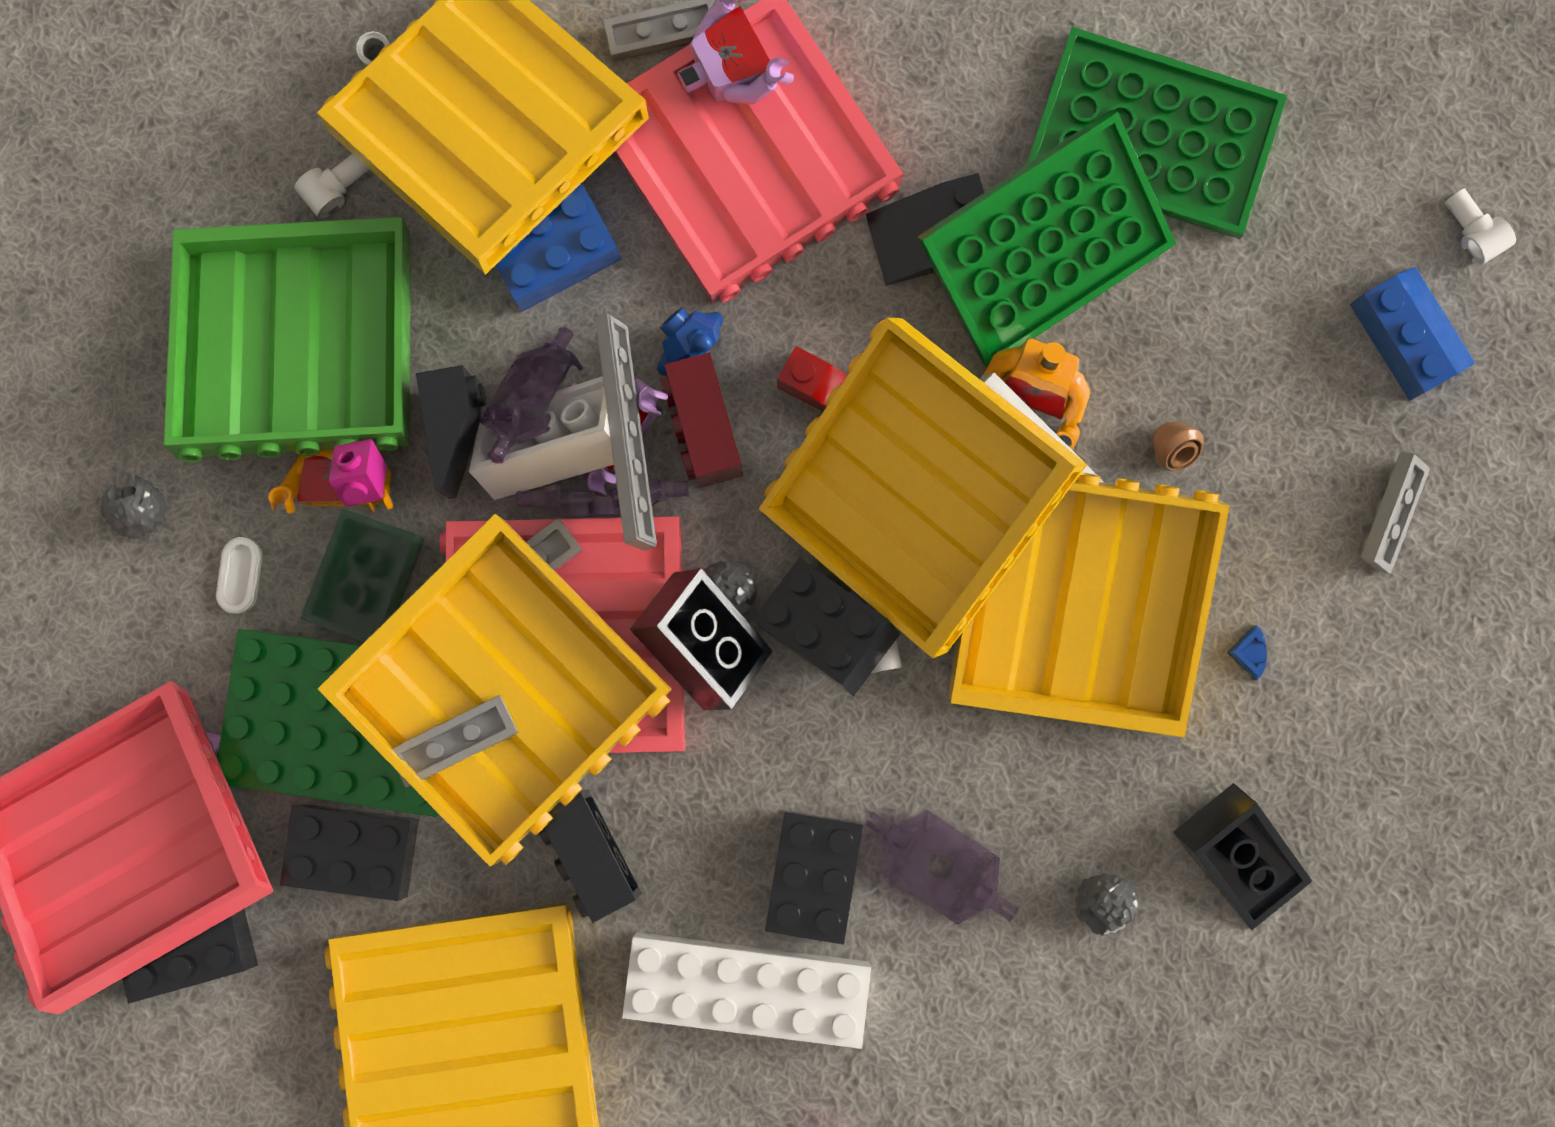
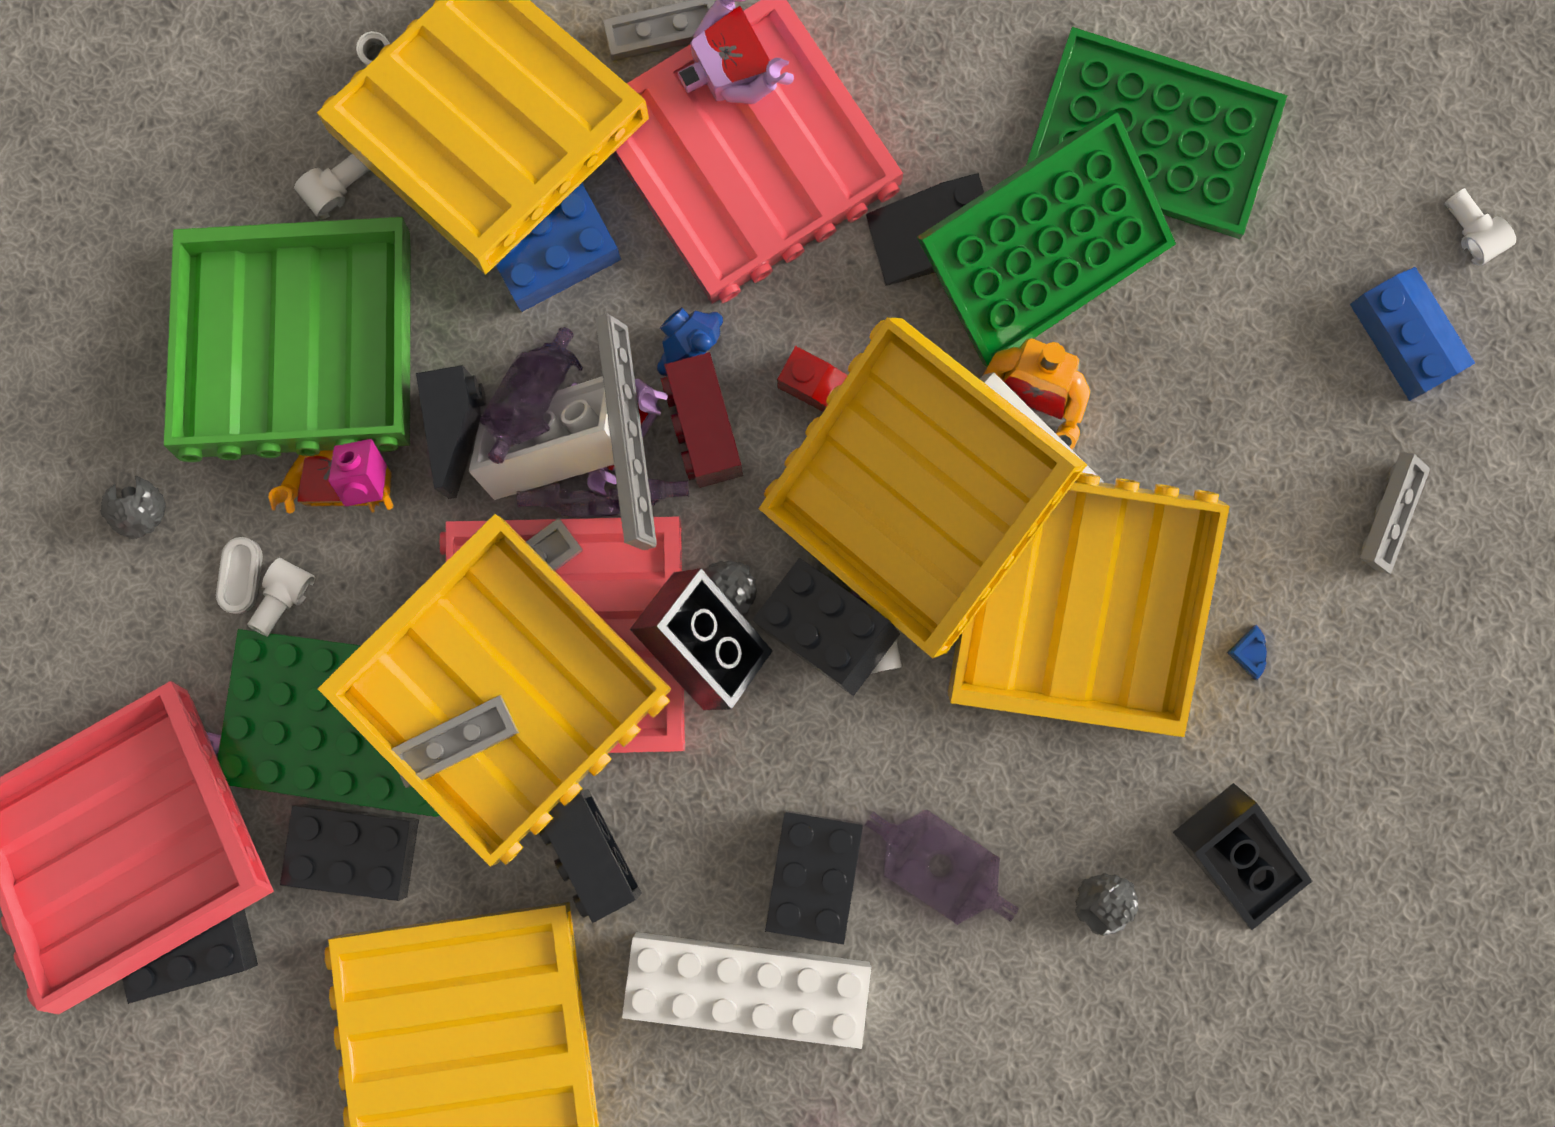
clear green brick [300,508,425,642] -> none
medium nougat cone [1152,421,1204,471] -> none
none -> white pin [247,557,315,637]

